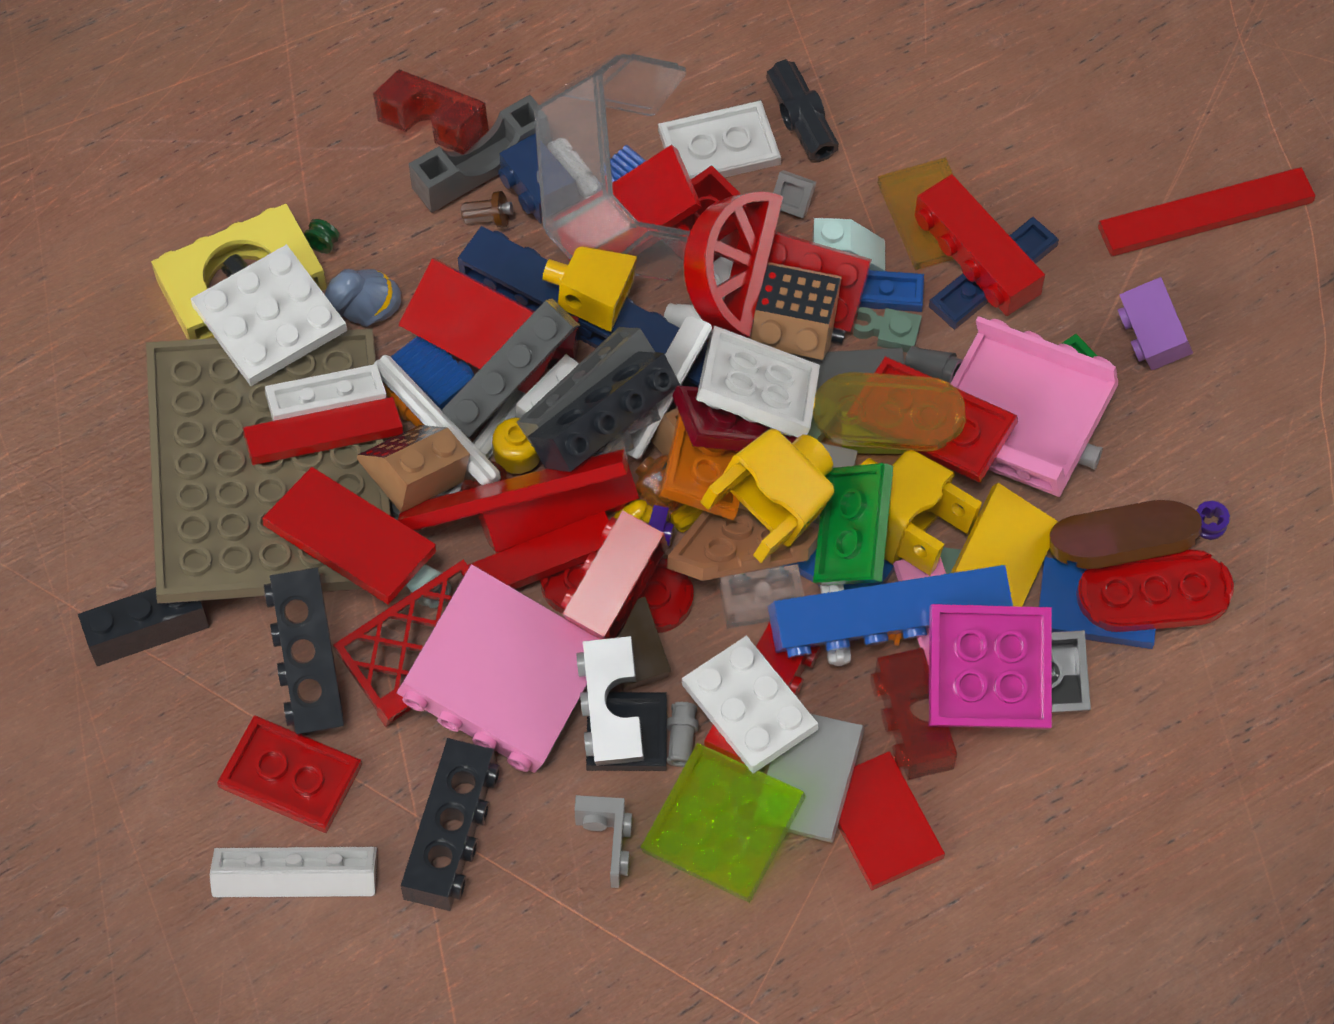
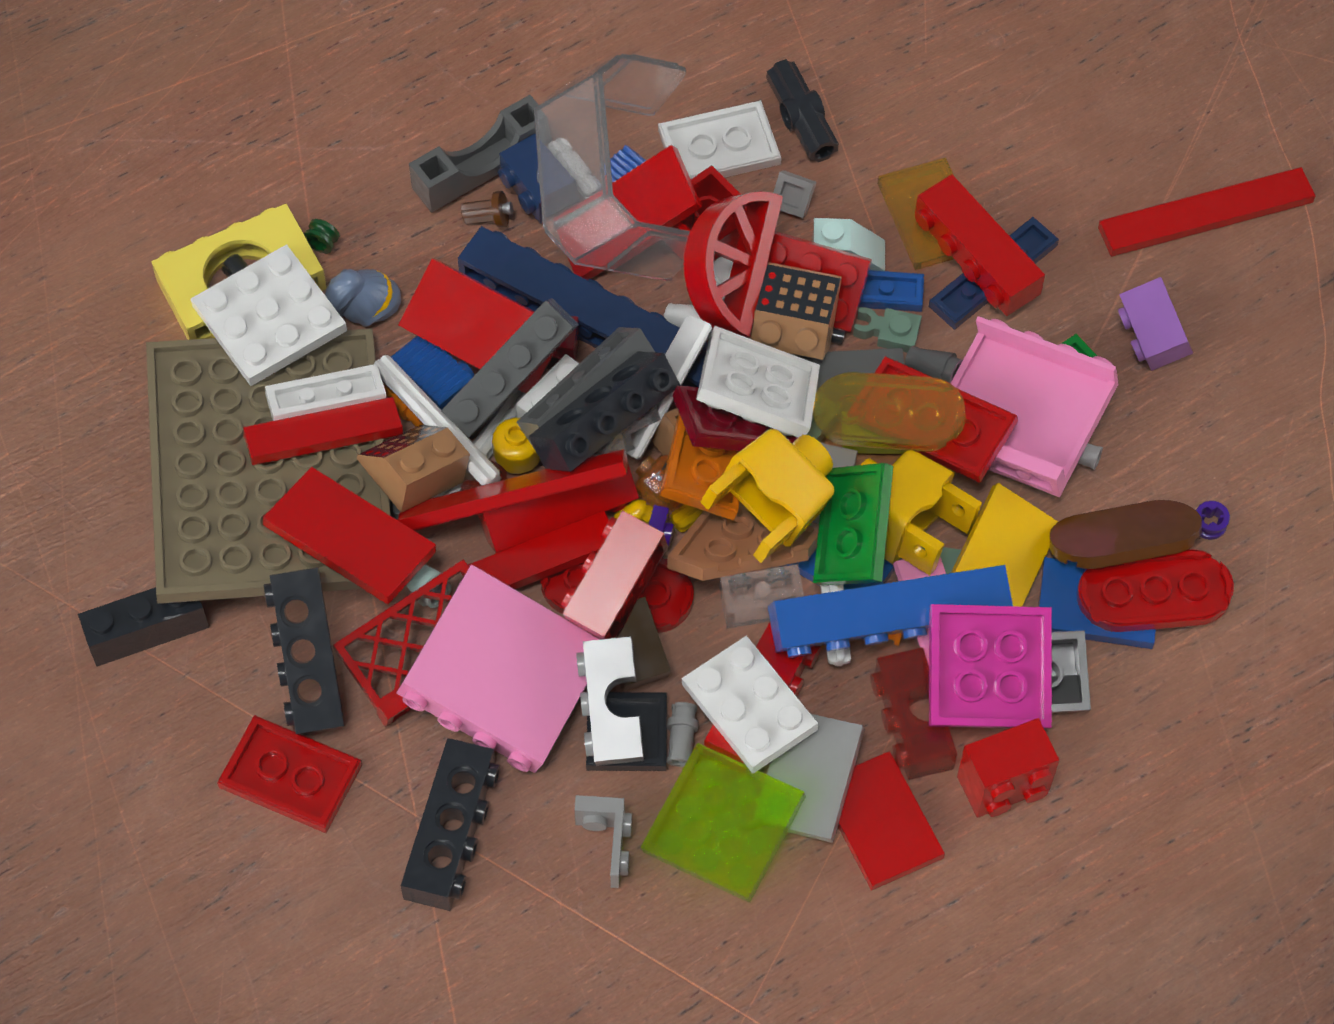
white slope [210,847,377,897] -> none
clear red arch [373,69,489,155] -> none
yellow torso [542,246,637,332] -> none
none -> red brick [957,718,1060,818]

